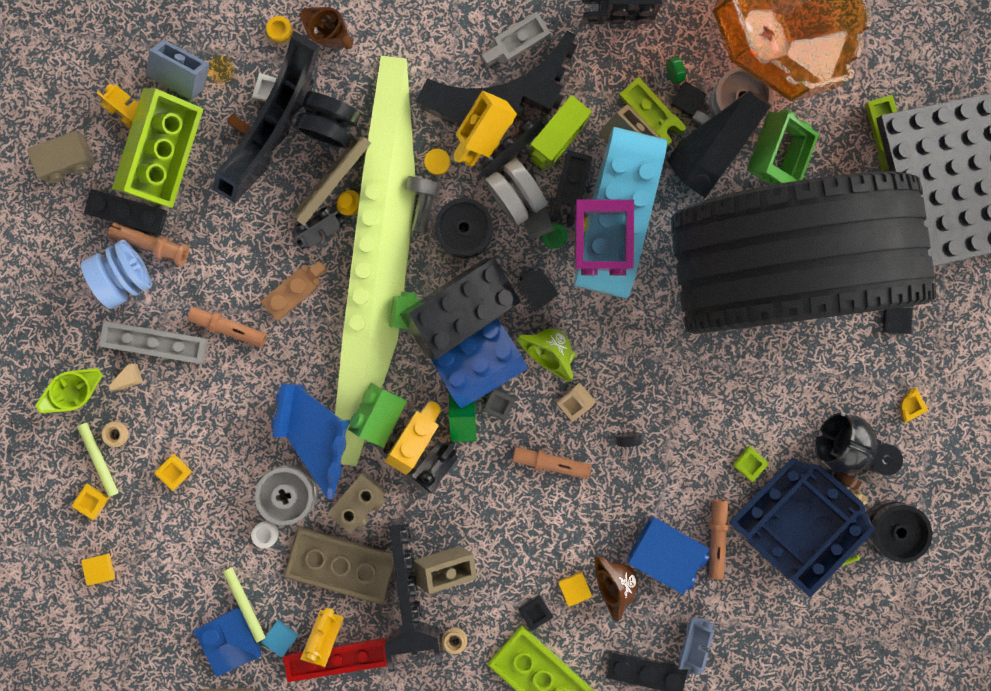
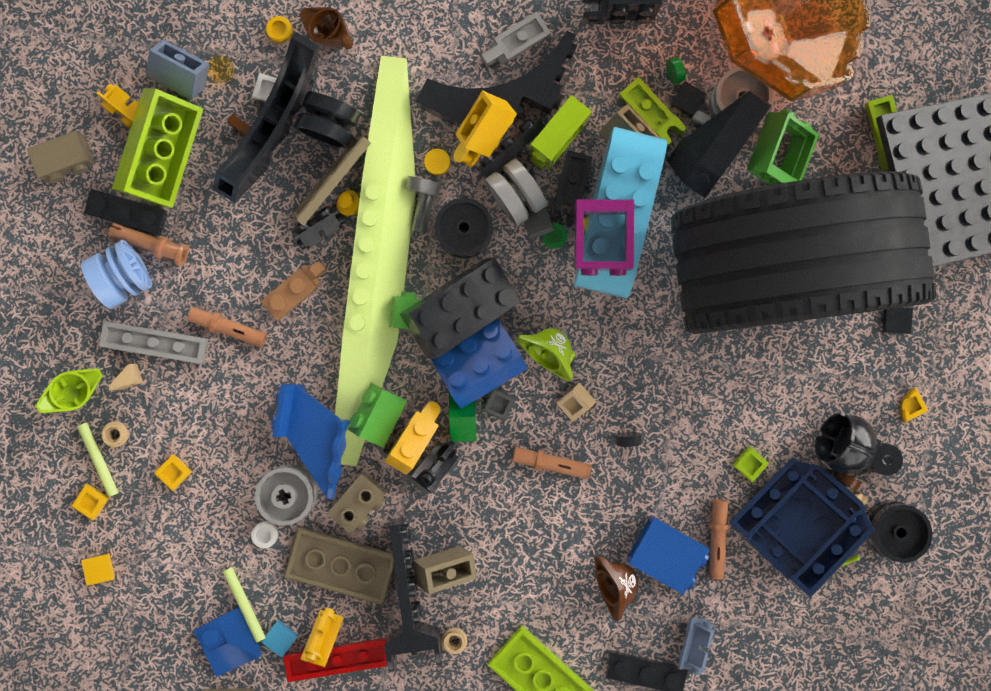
black piece [518,268,559,312] -> none
black tile [518,594,554,631] -> none
yellow tile [558,571,592,607] -> none

